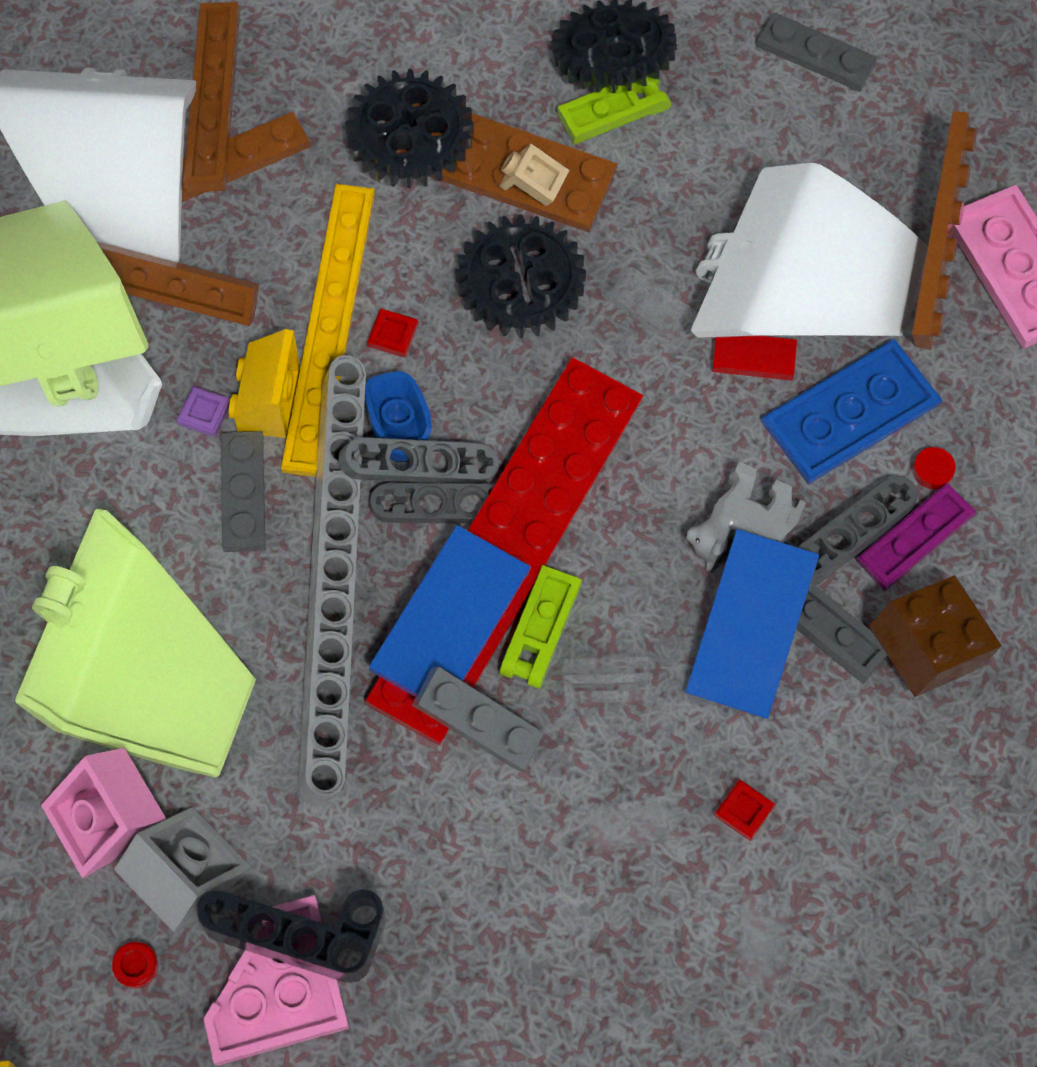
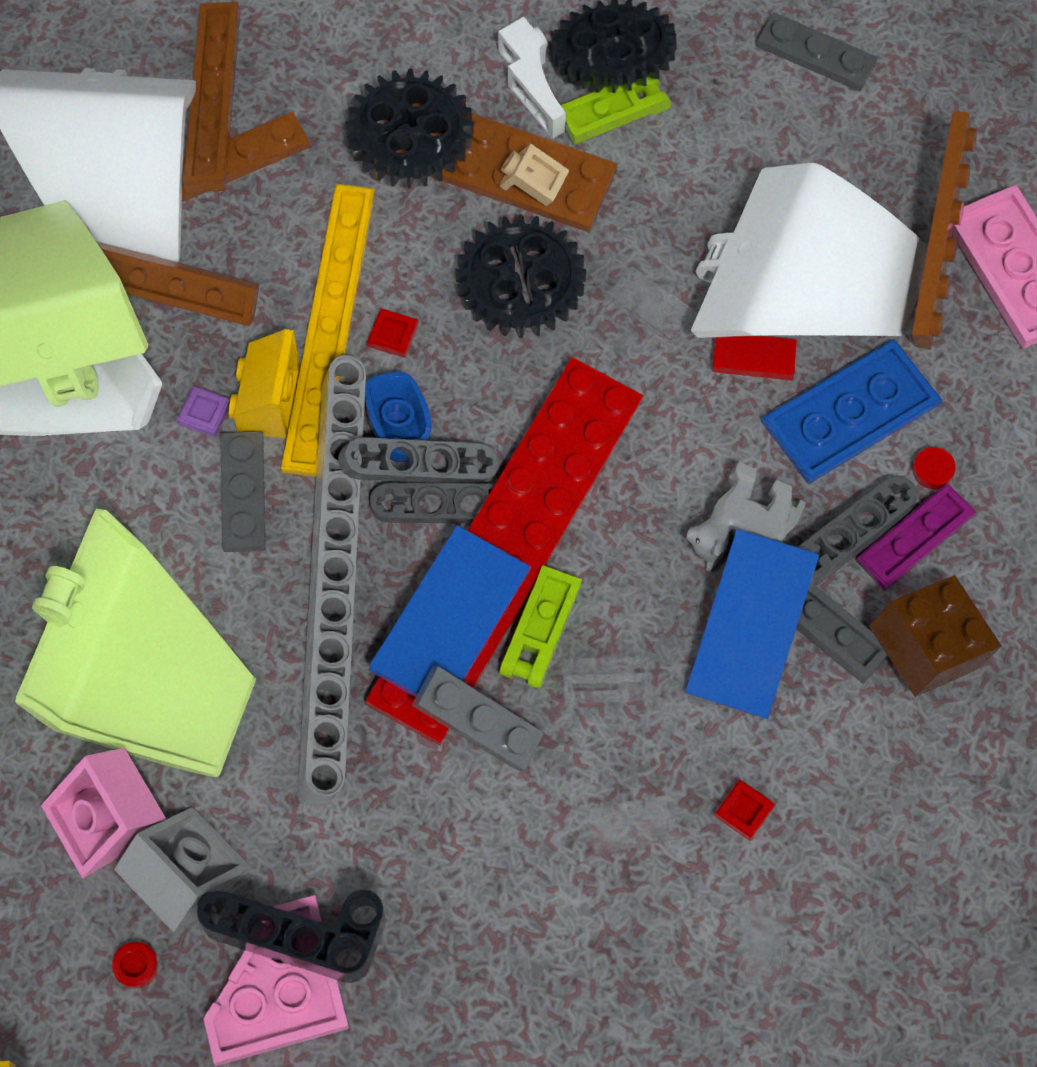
none -> white slope [498,17,566,139]

